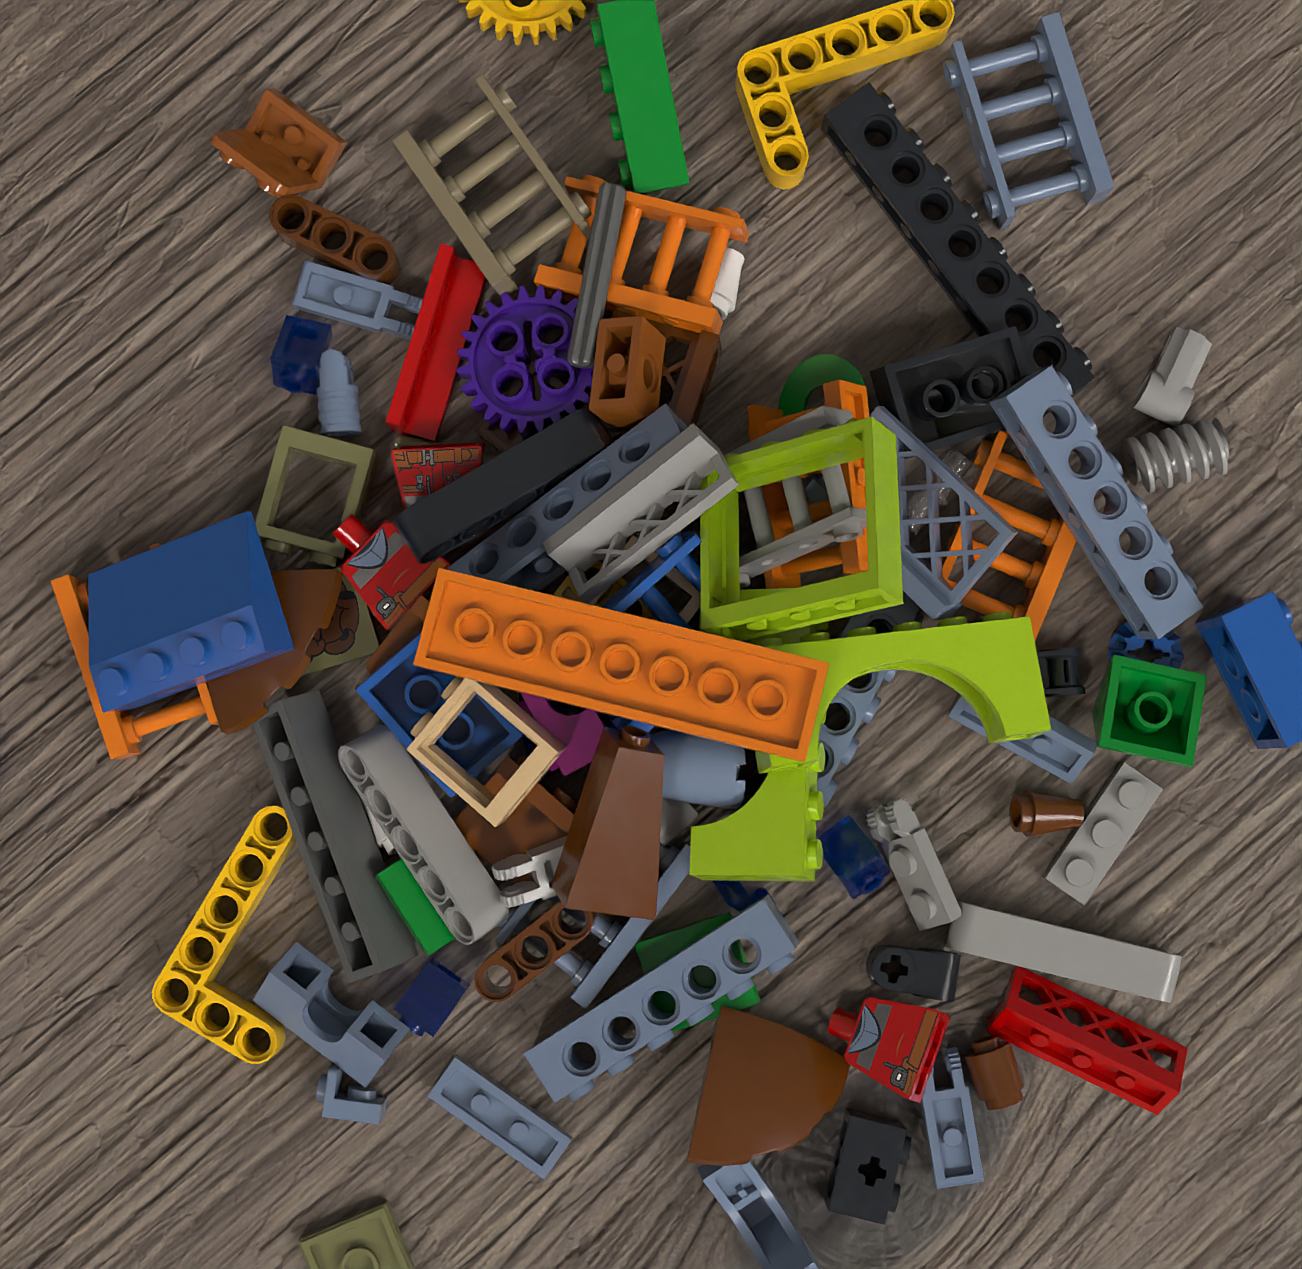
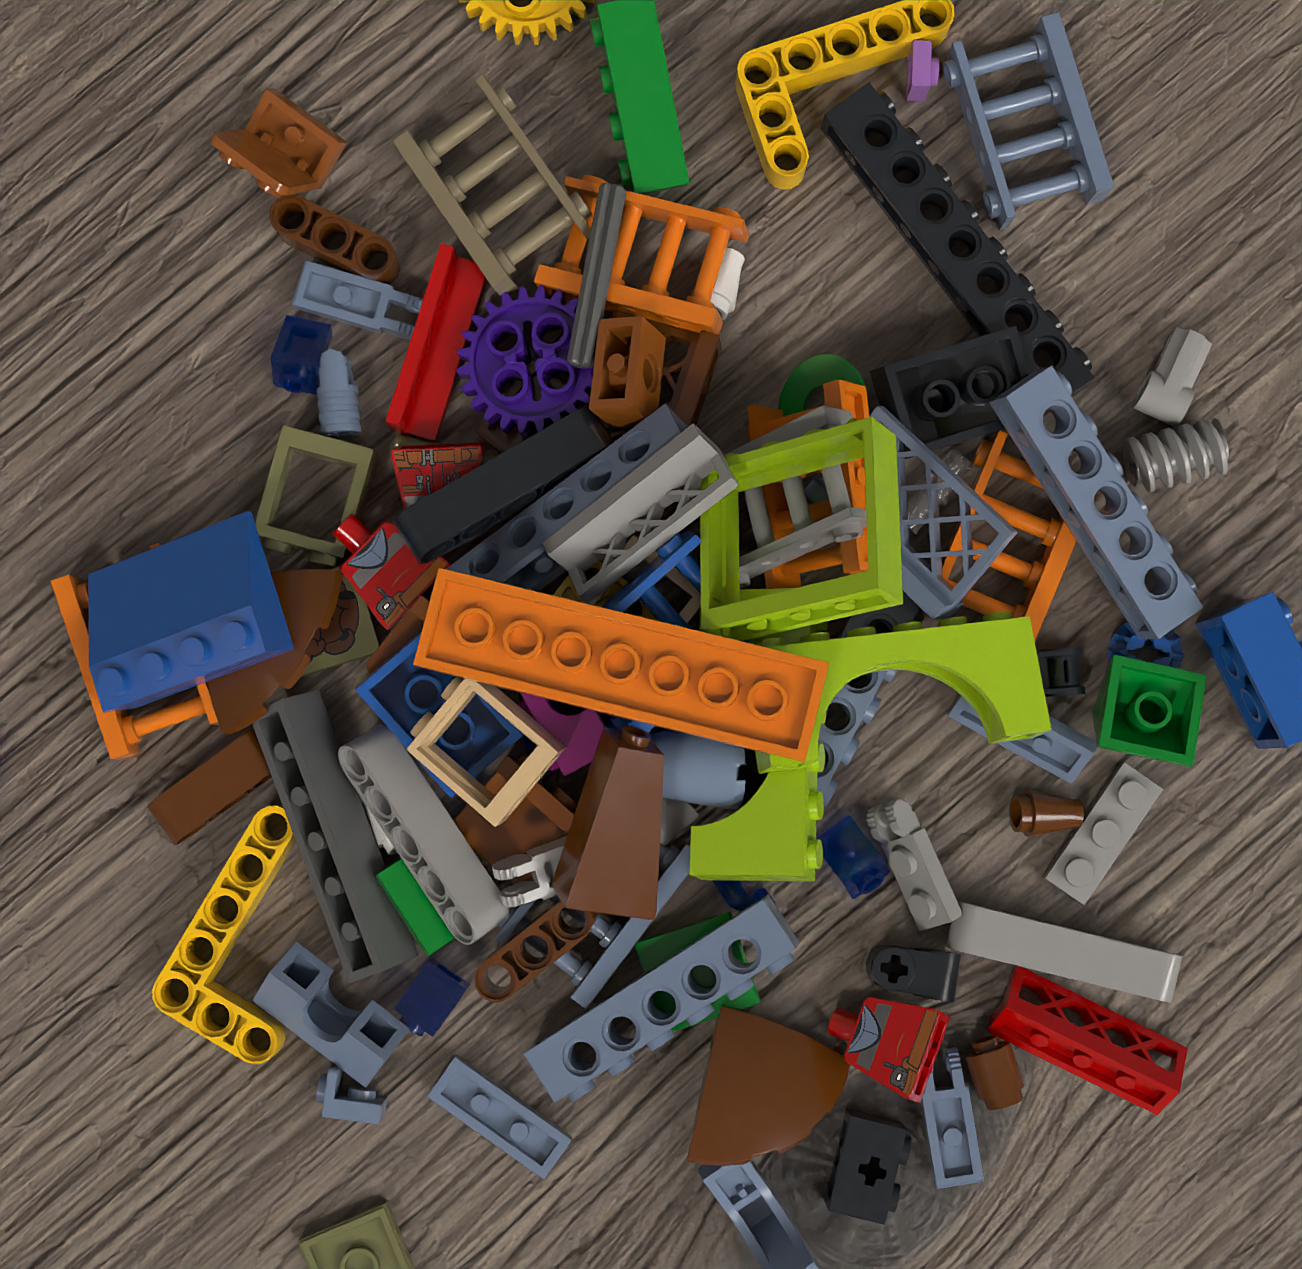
none -> reddish brown beam [147,728,272,846]
none -> medium lavender plate [906,40,939,102]

